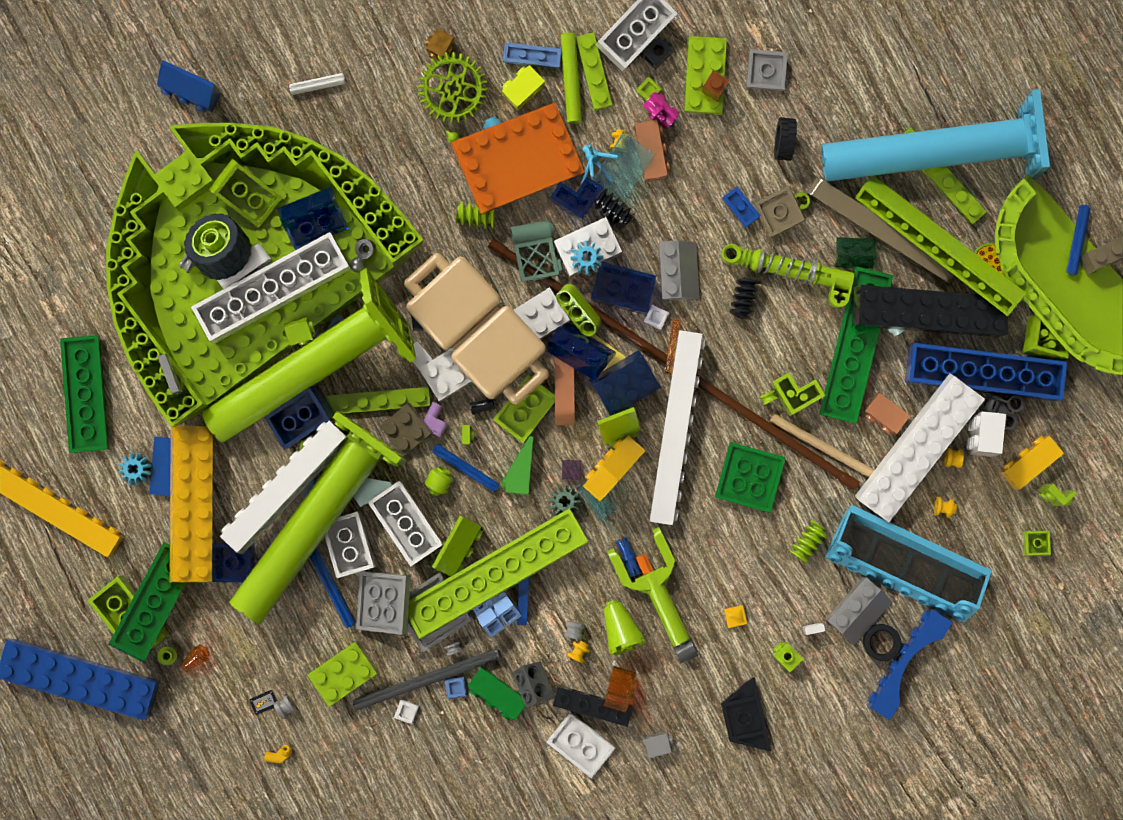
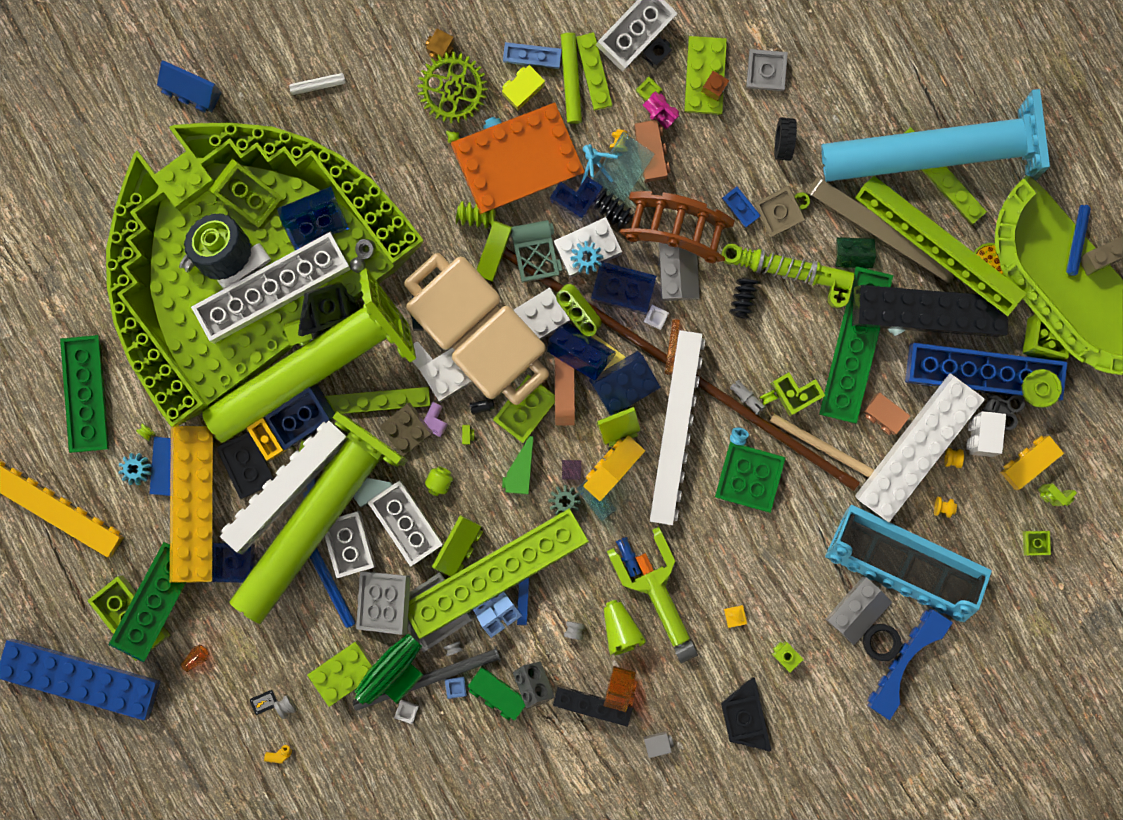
light grey tile [158,354,183,394] -> none
lime plate [158,646,177,666] -> none
blue axle [432,444,500,492] -> none
white tile [546,711,616,779] -> none
yellow wheel [566,640,591,664] -> none
lime piece [788,520,828,564] -> none
white tile [802,623,825,635] -> none
none -> lime bush [136,423,156,441]
none -> black plate [216,432,274,500]
none -> yellow brick [247,418,287,461]
none -> black wing [298,282,360,337]
none -> green plate [354,634,423,705]
none -> lime tile [477,221,512,281]
none -> dark orange fence [619,191,735,264]
none -> light grey pin [730,379,766,415]
none -> medium azure bush [730,427,749,445]
none -> lime tile [1022,369,1062,408]

